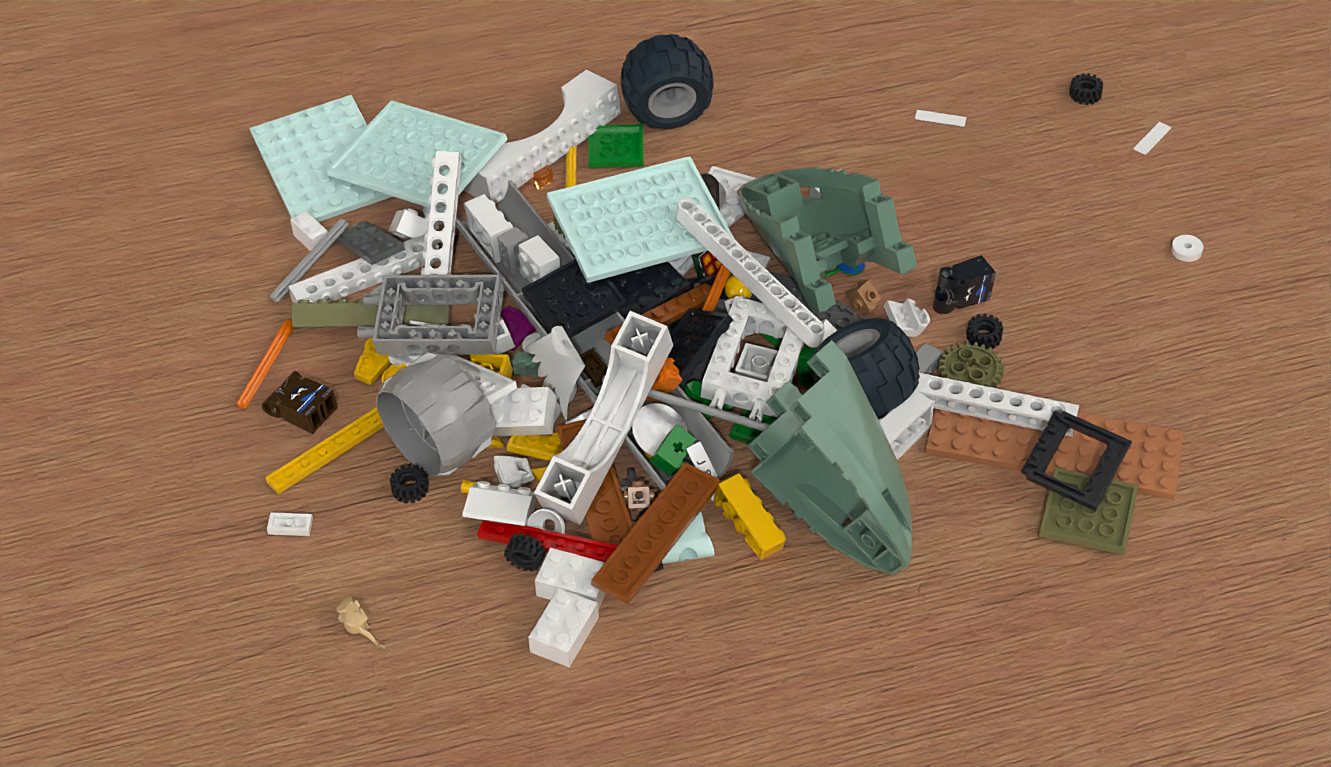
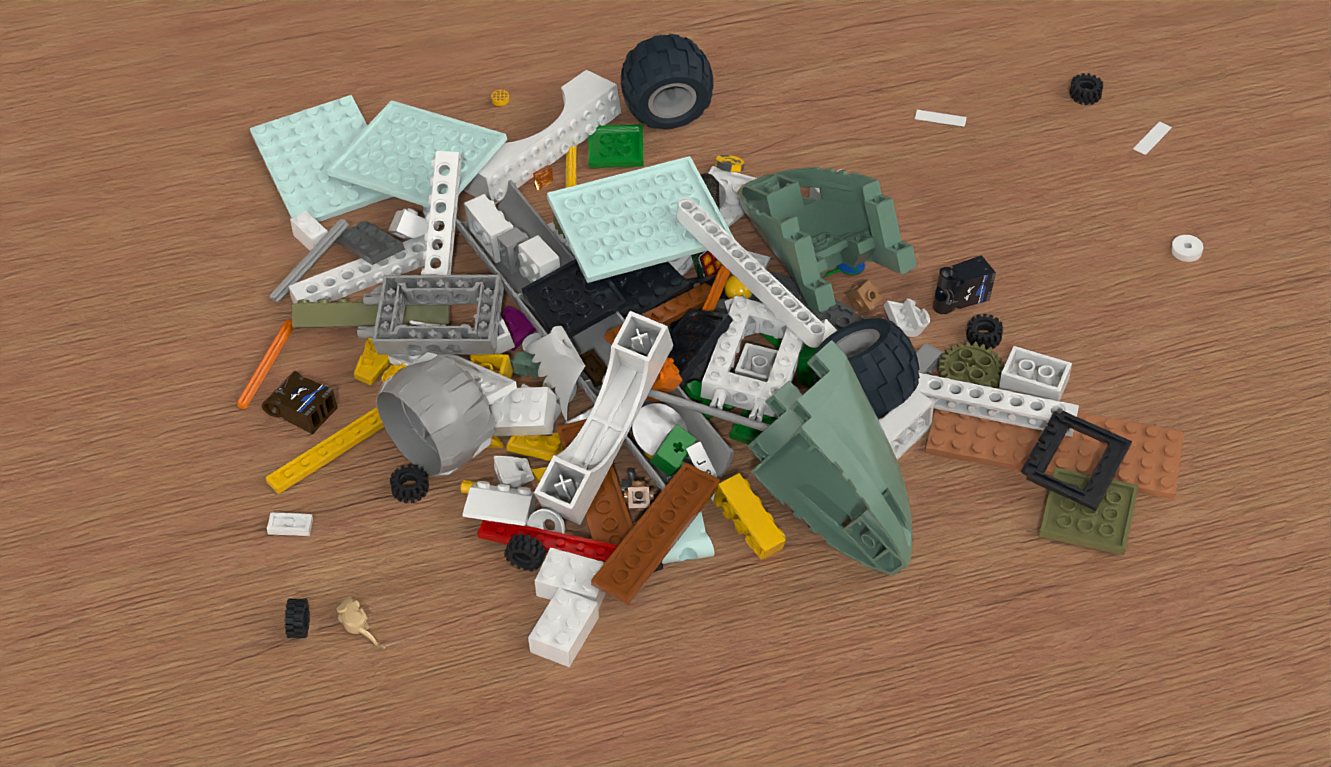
none -> black tyre [285,598,310,638]
none -> yellow tile [491,90,509,106]
none -> piece [715,155,745,172]
none -> white brick [999,346,1072,401]

